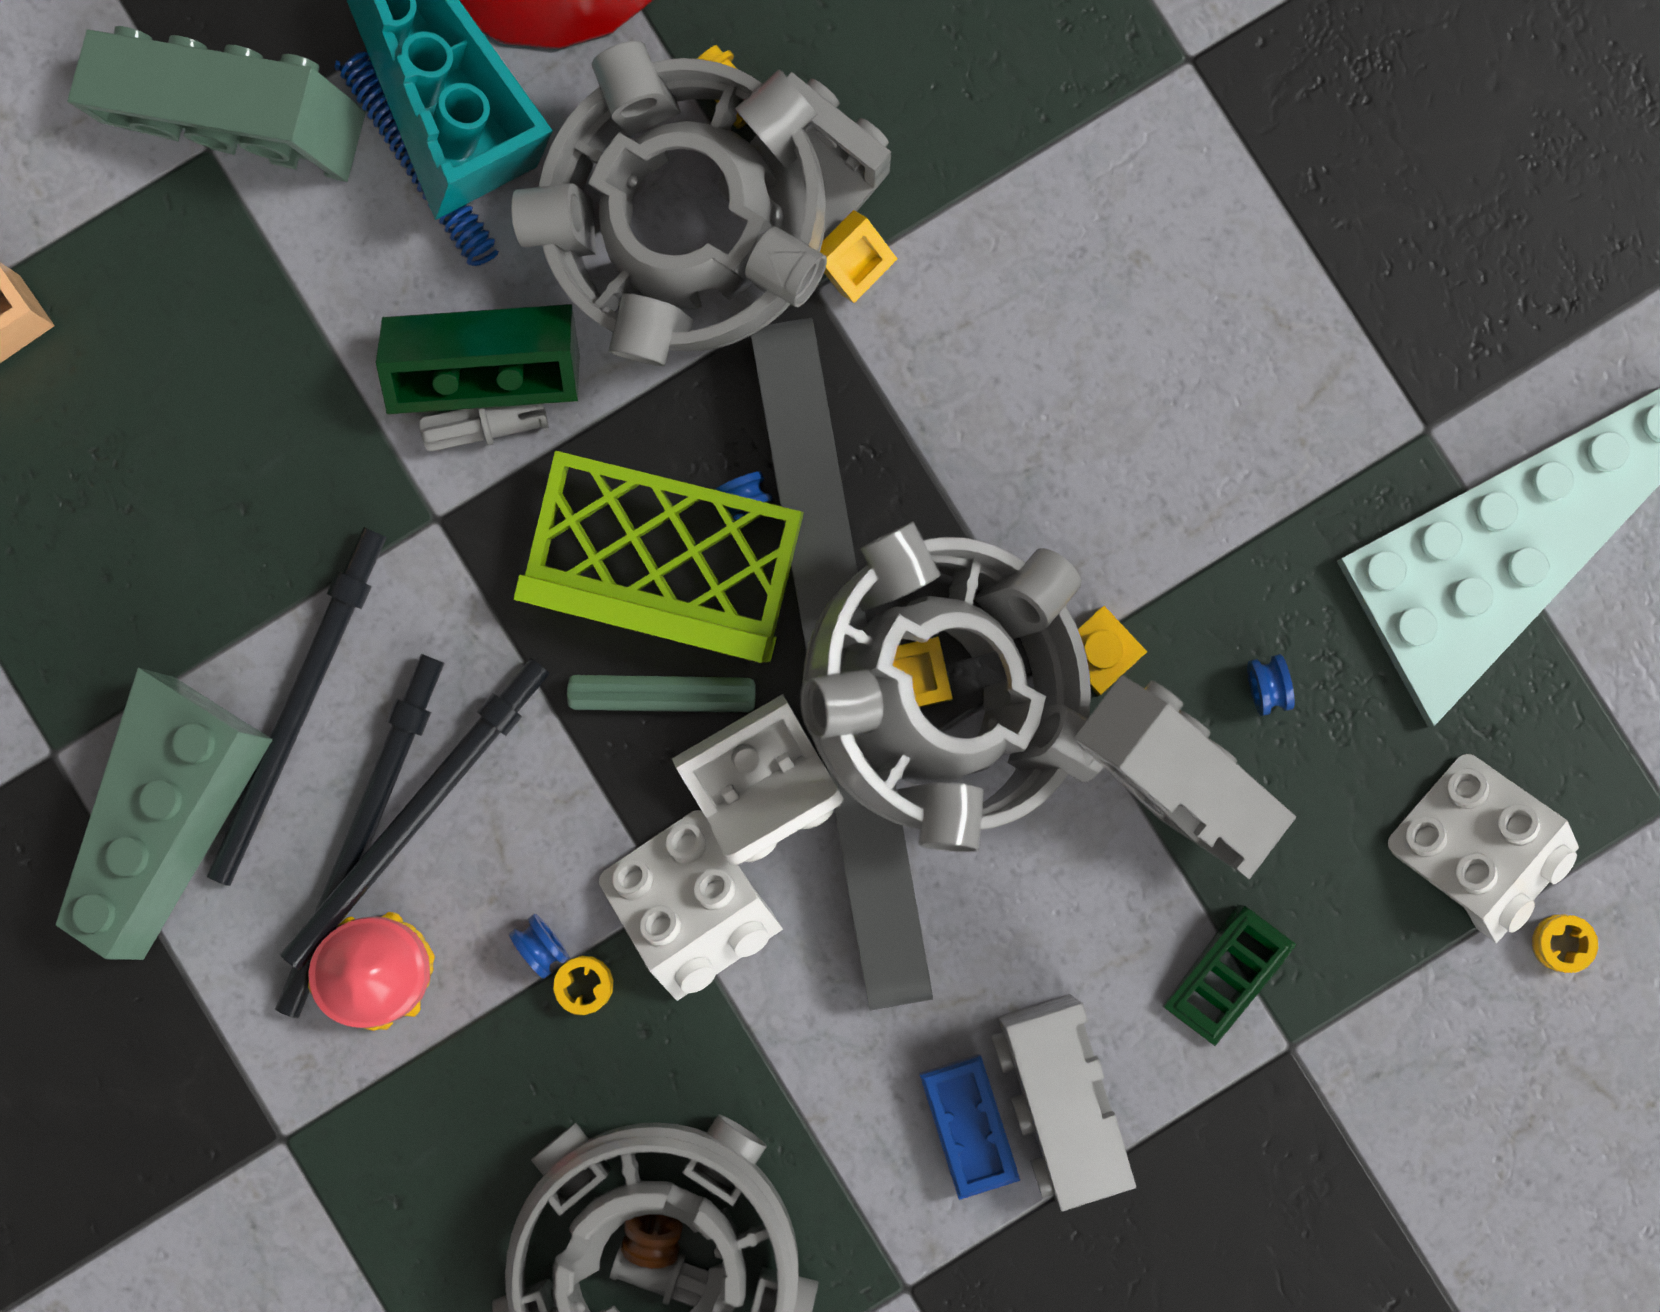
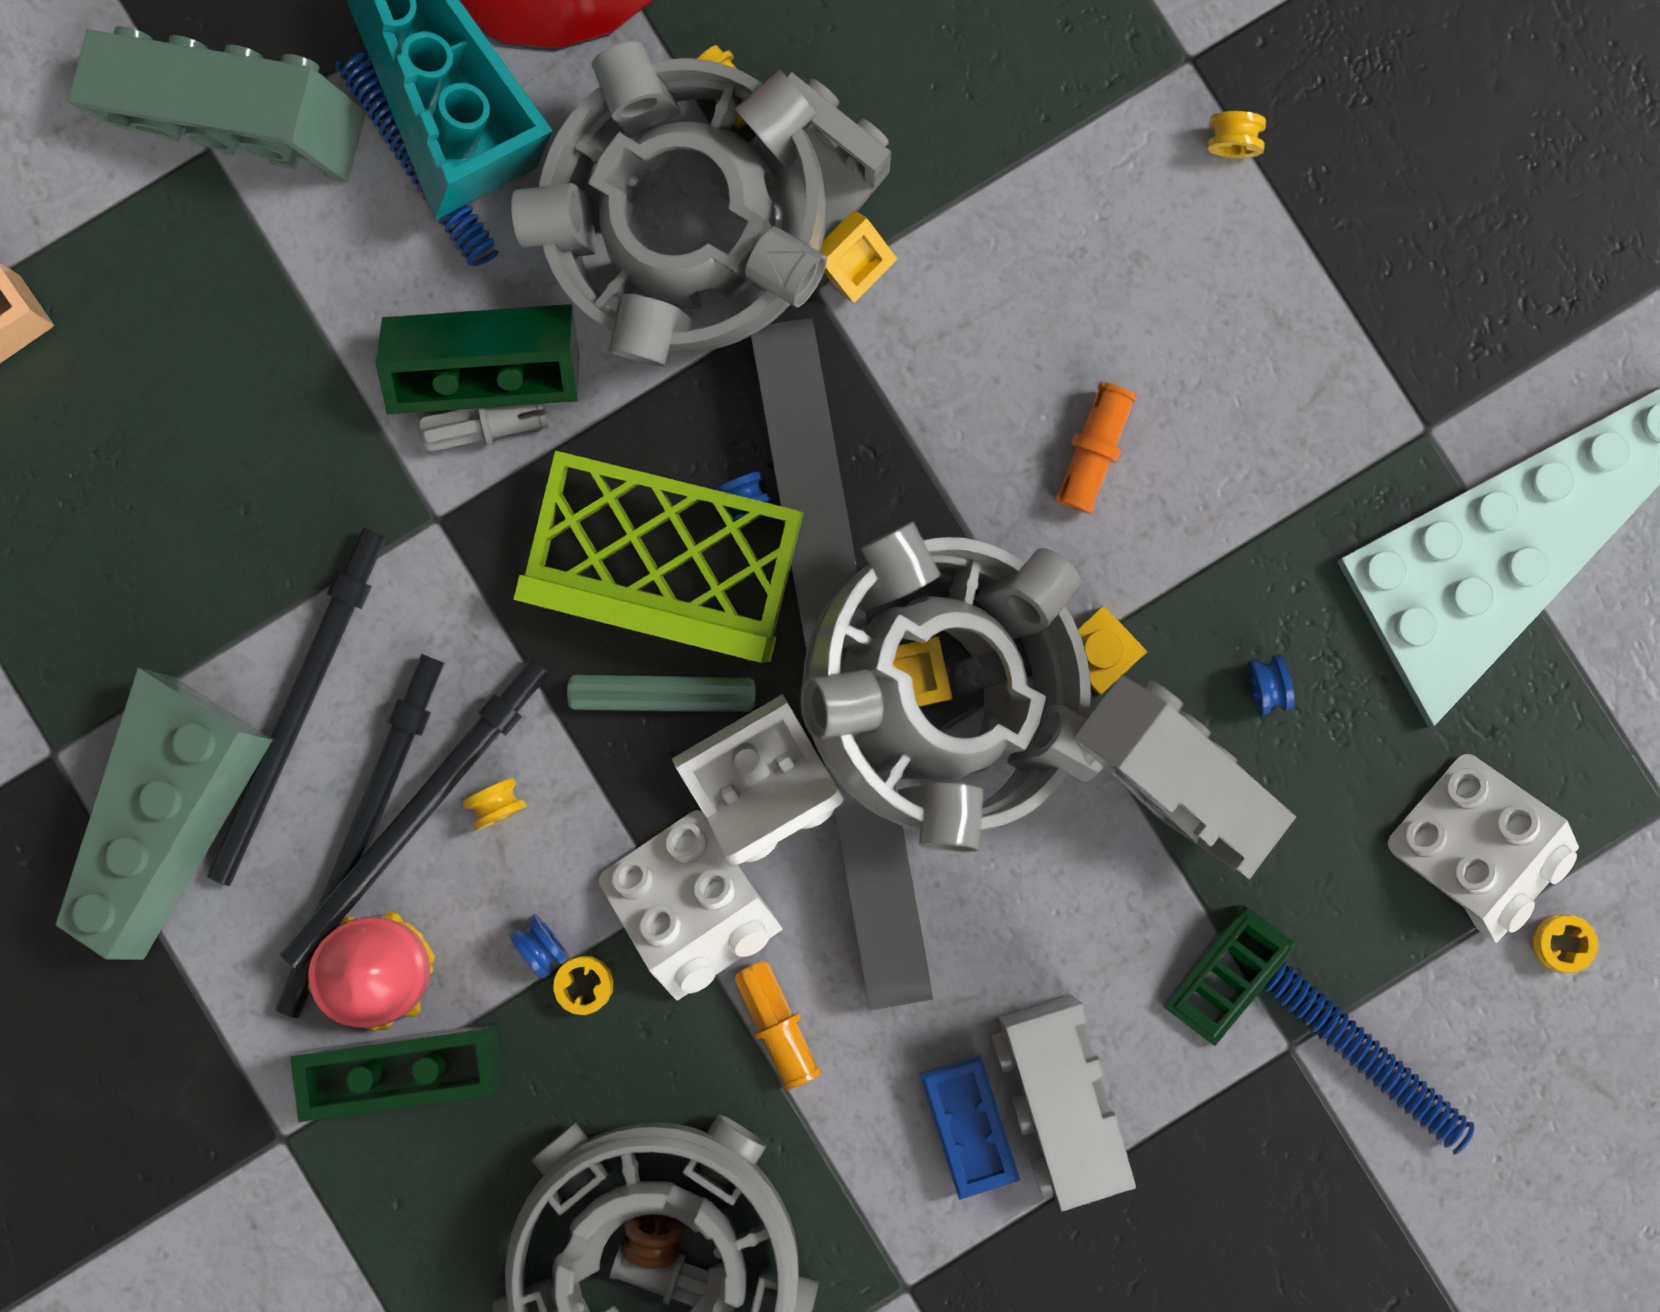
none -> dark green brick [290,1023,506,1123]
none -> yellow bush [462,777,528,831]
none -> light orange axle [735,961,822,1091]
none -> orange pin [1054,382,1137,515]
none -> yellow bush [1207,111,1266,158]
none -> blue piece [1264,960,1475,1155]

